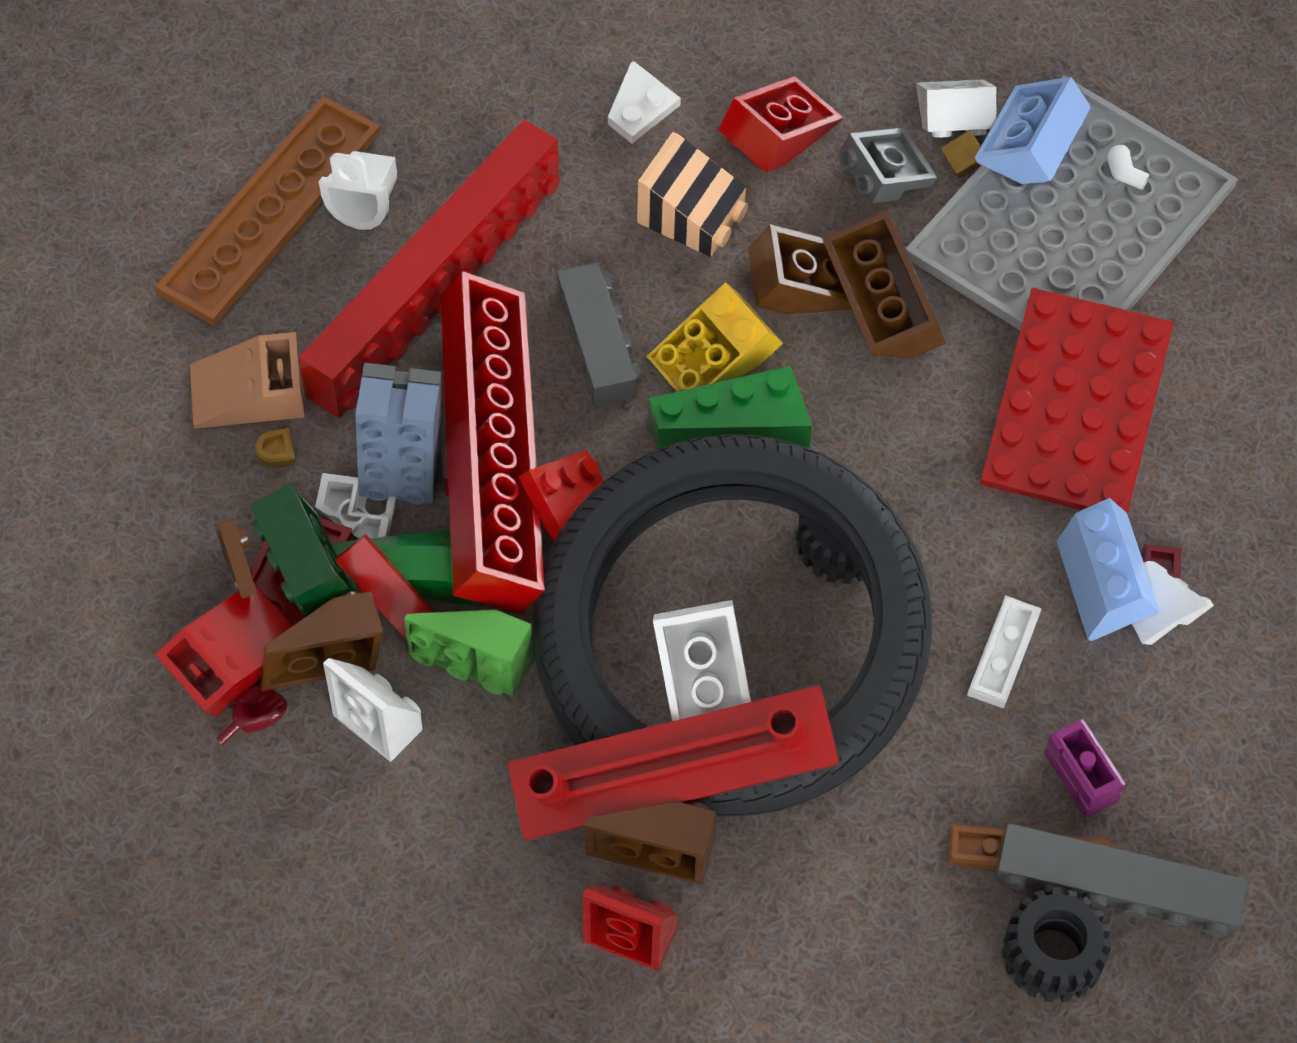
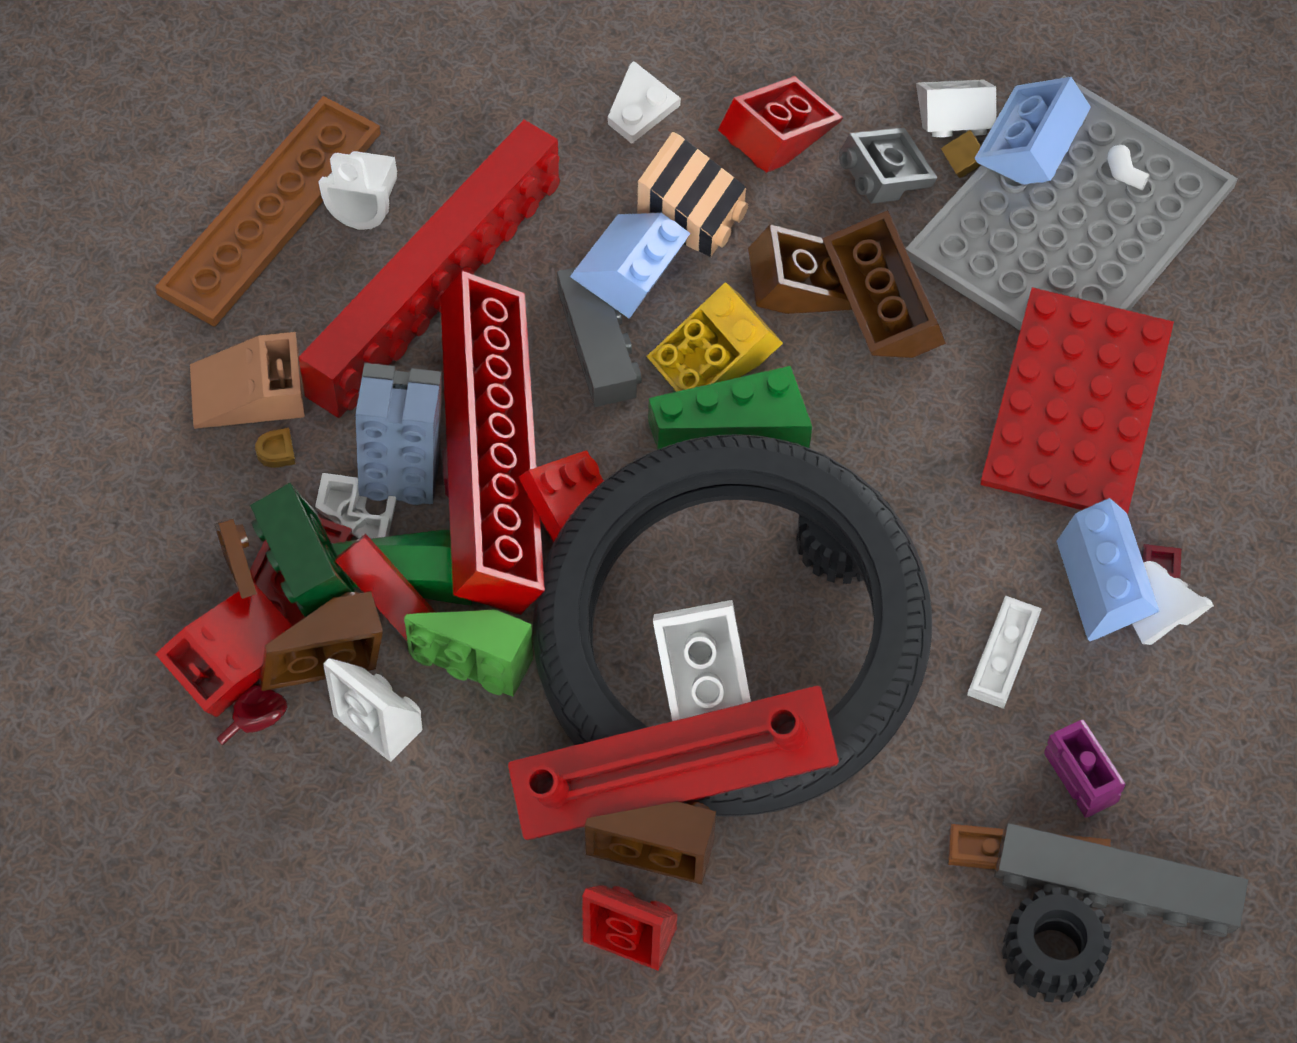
none -> light blue slope [570,213,691,319]

